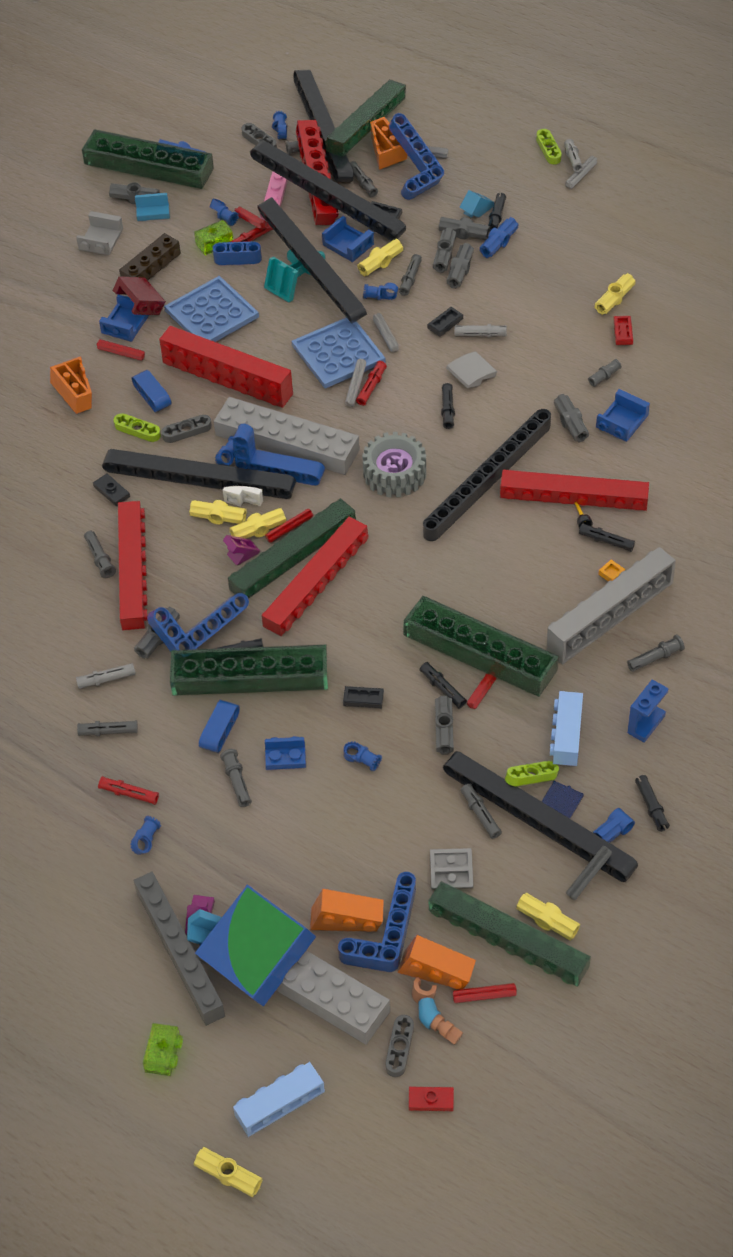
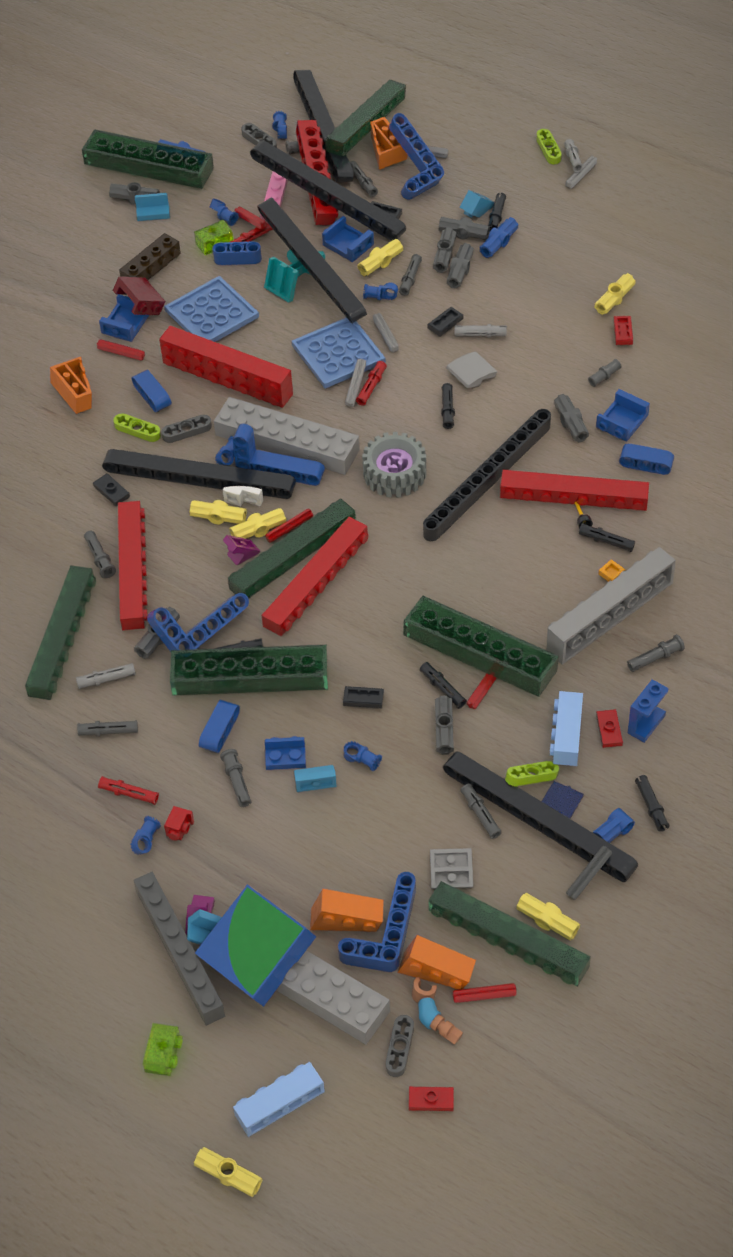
light grey panel [76,211,123,255] -> none
none -> clear green brick [25,565,96,700]
none -> red brick [164,806,194,841]
none -> dark azure panel [294,765,337,792]
none -> red plate [596,709,623,748]
none -> blue beam [619,444,674,475]

